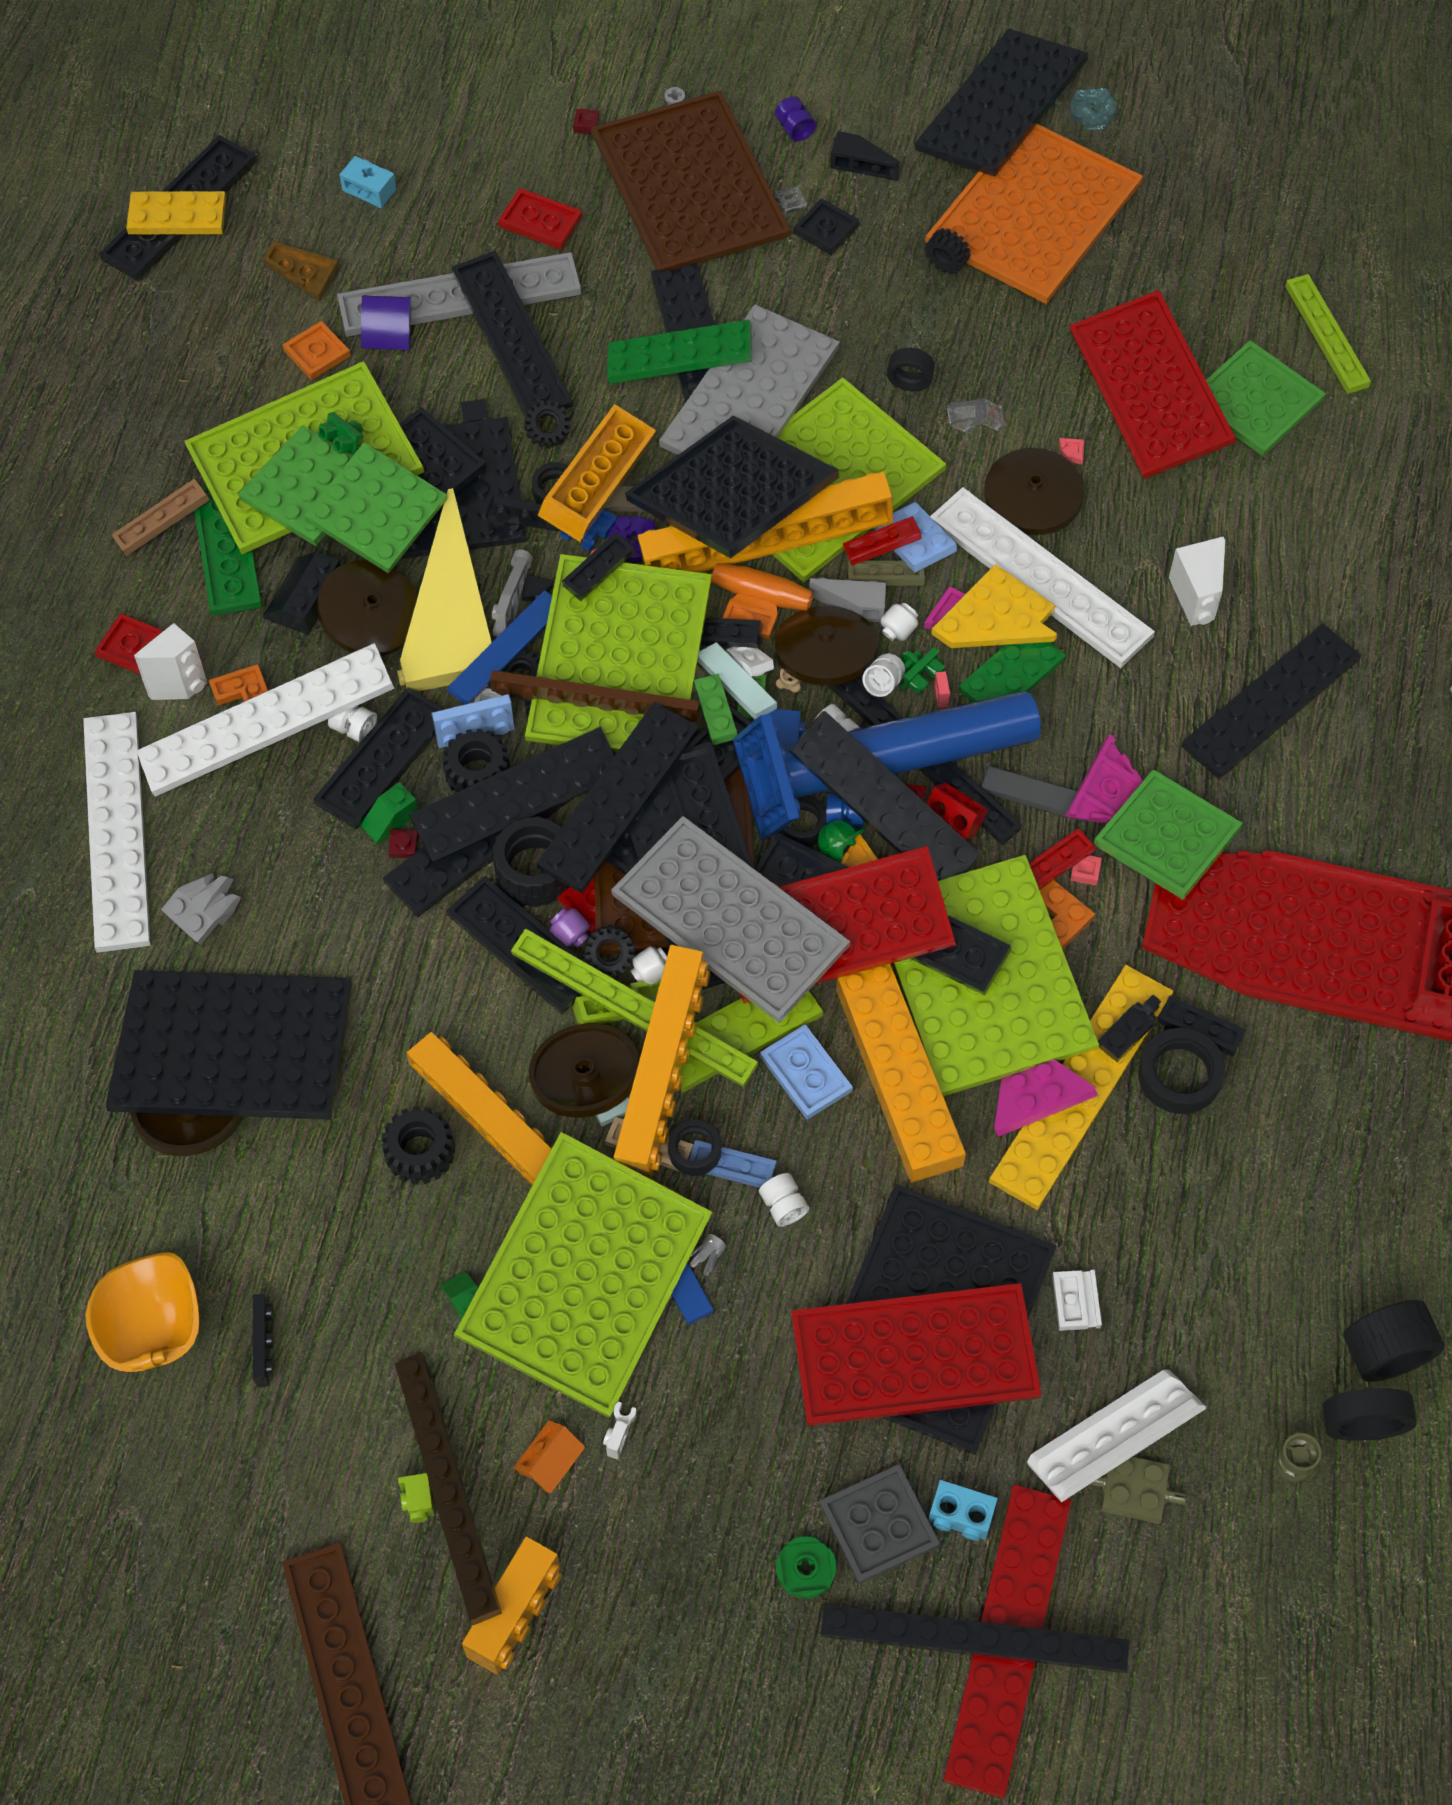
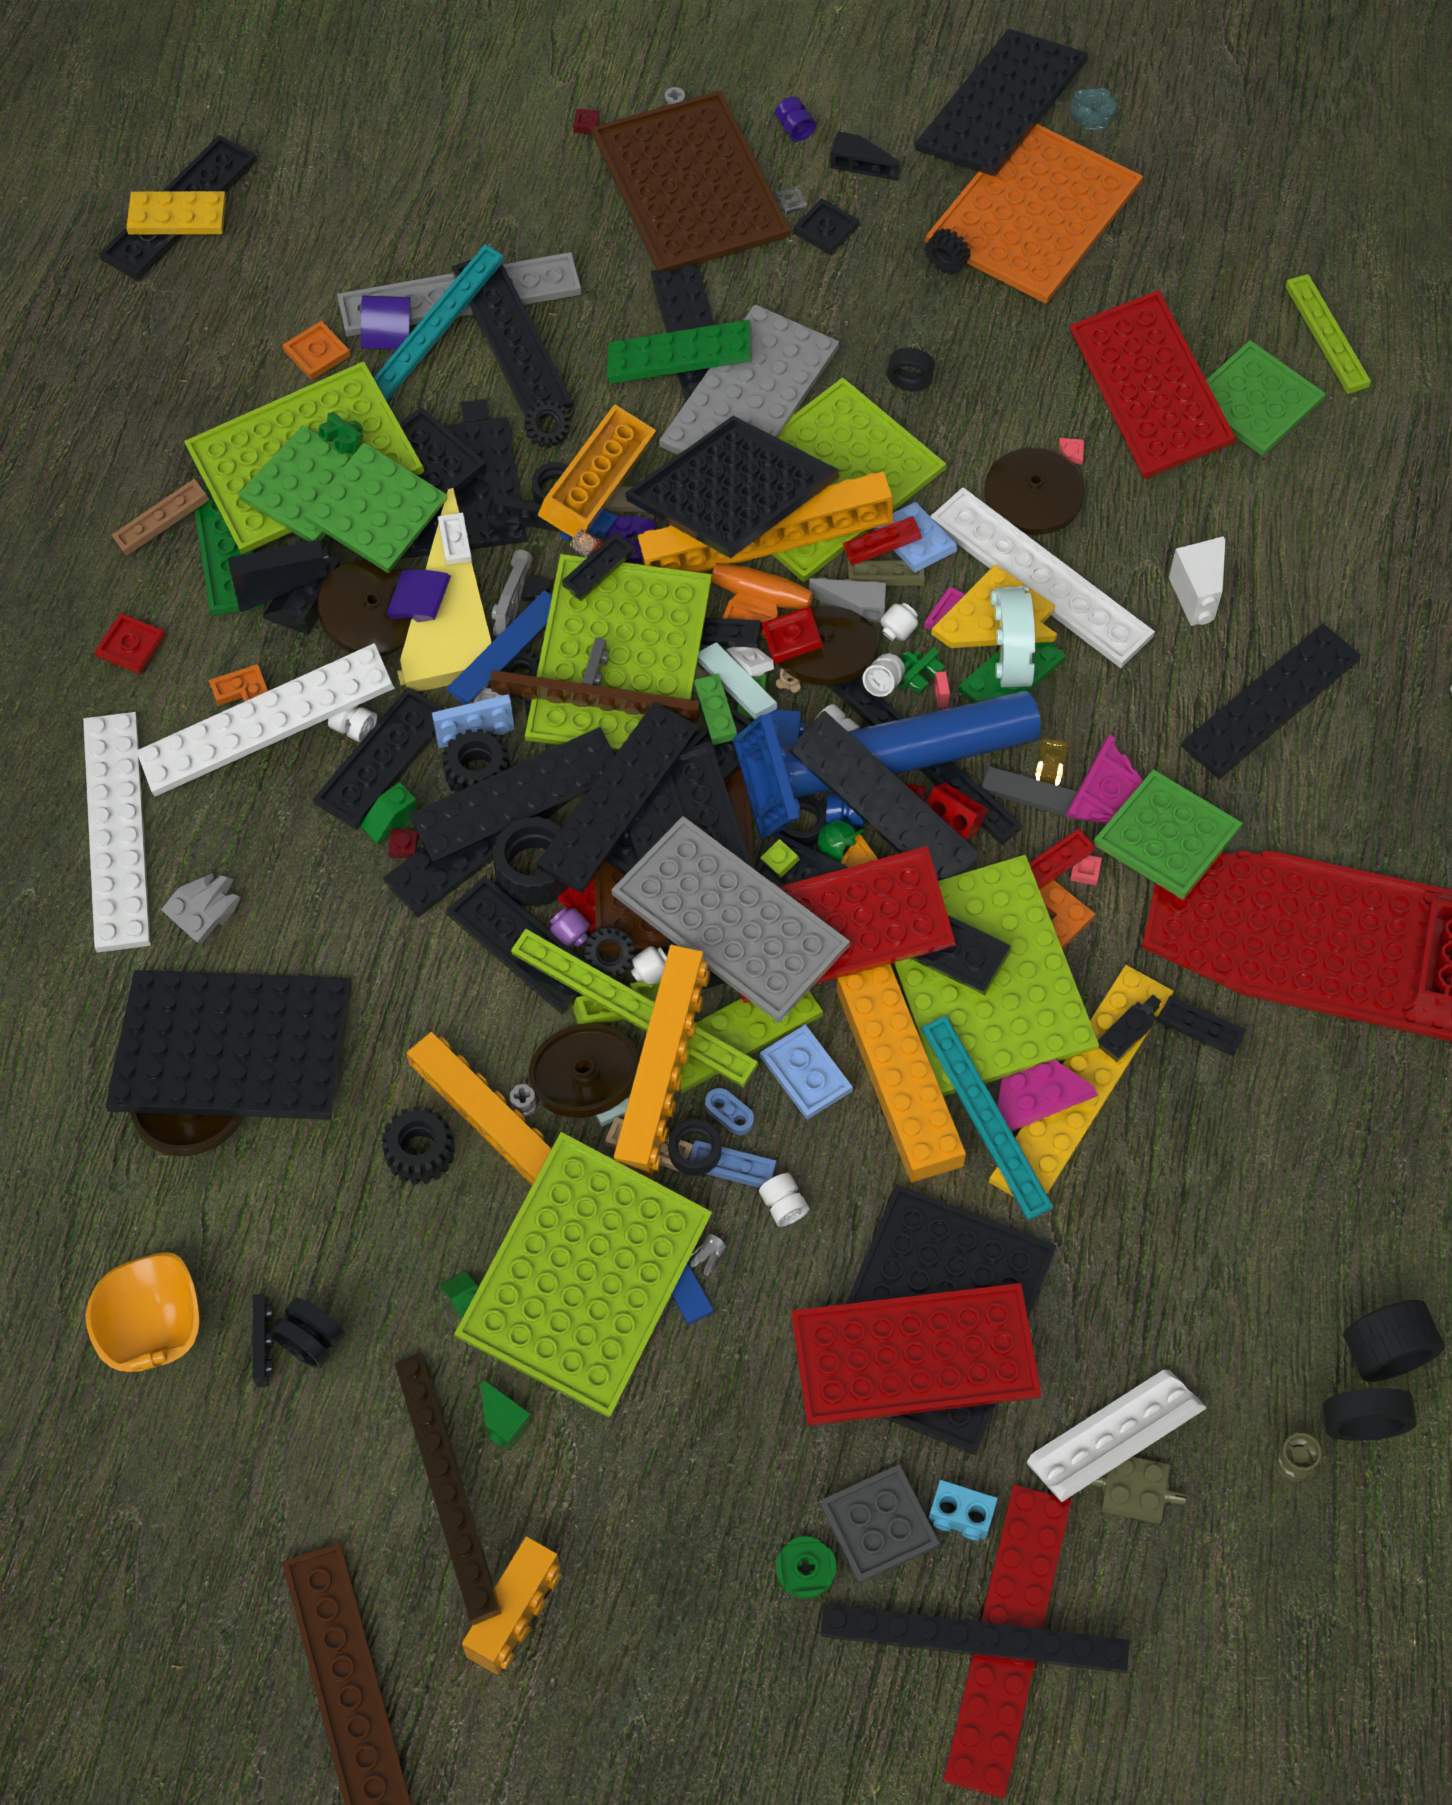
white slope [134,623,207,700] -> none
pearl gold wing [263,241,339,301] -> none
medium azure brick [340,156,397,208] -> none
lime brick [398,1473,435,1523] -> none
red plate [498,188,583,250] -> none
orange panel [513,1420,585,1493] -> none
white plate [603,1402,636,1459] -> none
clear slope [947,398,1005,433] -> none
white plate [1052,1270,1102,1331] -> none
black tyre [1138,1028,1225,1114] -> none
none -> black slope [228,540,330,612]
none -> black wheel [269,1297,345,1369]
none -> teal tile [374,244,505,401]
none -> dark purple slope [386,570,451,622]
none -> white plate [438,513,472,565]
none -> green slope [481,1380,532,1450]
none -> light grey bush [510,1084,536,1118]
none -> clear orange slope [570,529,605,558]
none -> dark grey plate [582,637,610,686]
none -> medium blue plate [705,1088,754,1135]
none -> lime plate [760,839,800,878]
none -> red plate [762,606,823,664]
none -> teal tile [921,1016,1053,1222]
none -> light aqua brick [990,586,1035,687]
none -> clear yellow slope [1035,738,1069,786]

